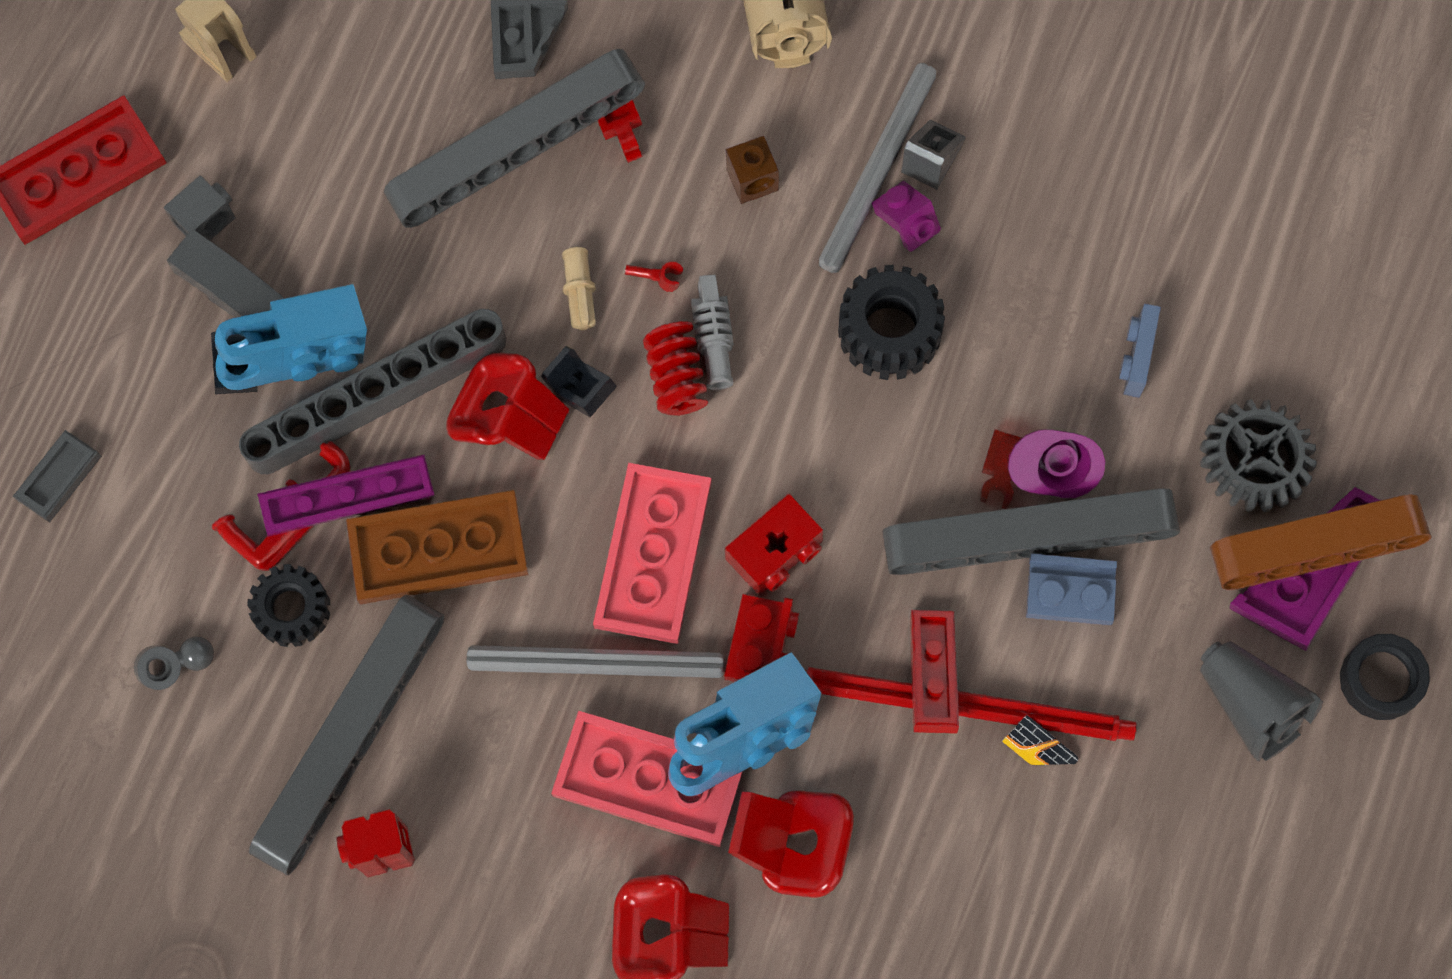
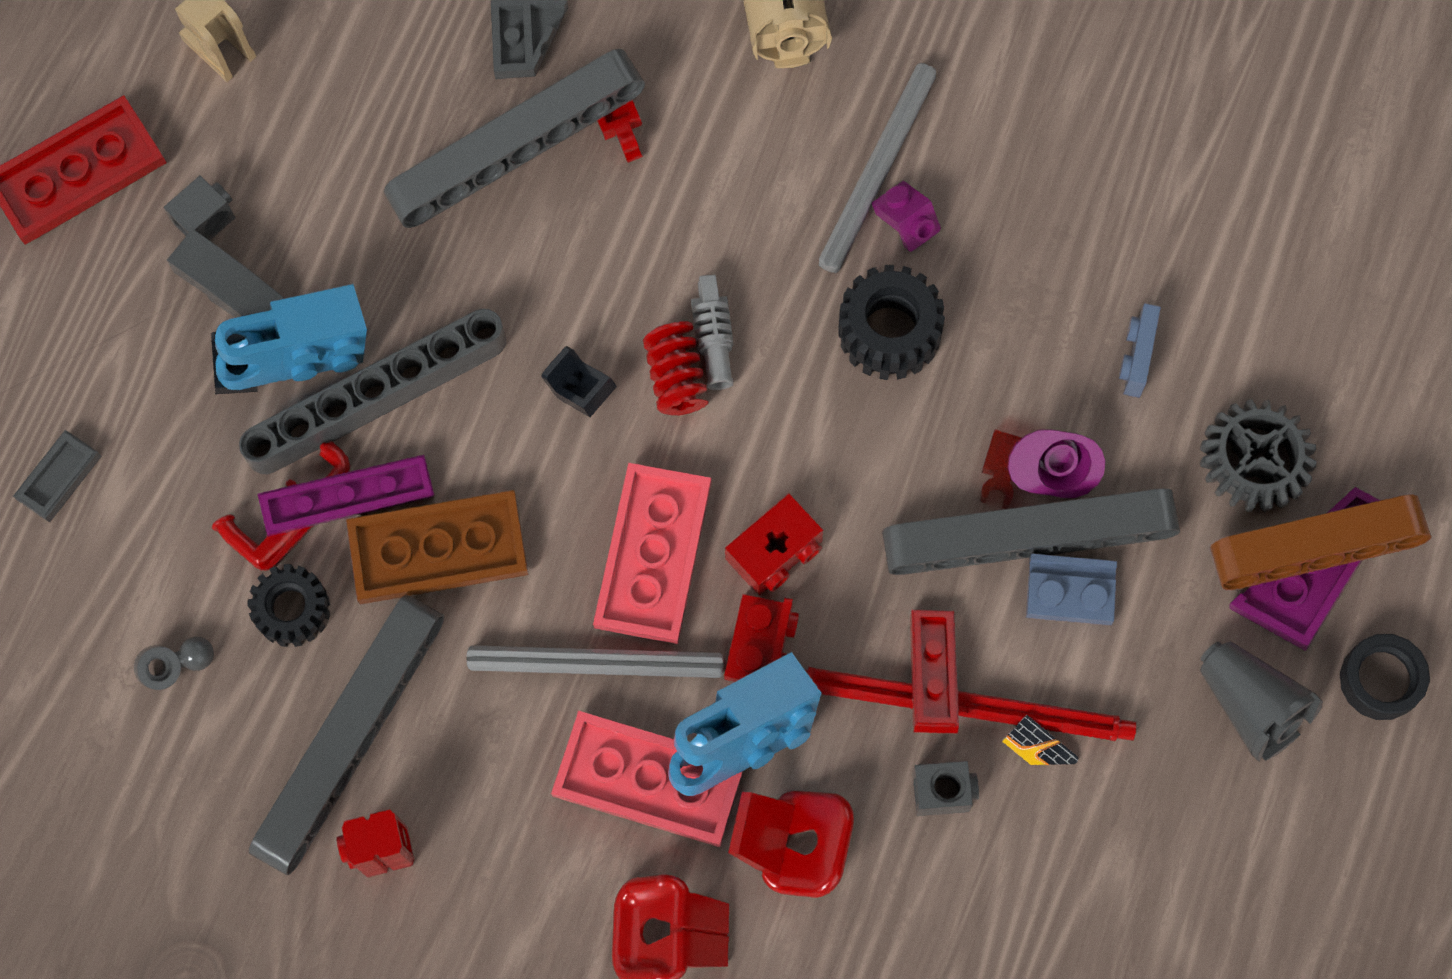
red piece [446,353,570,460] -> none
tan axle [562,247,596,330] -> none
red hand [625,262,683,292] -> none
reddish brown brick [726,136,779,204] -> none
dark grey slope [901,120,966,190] -> none
none -> dark grey brick [912,761,979,816]

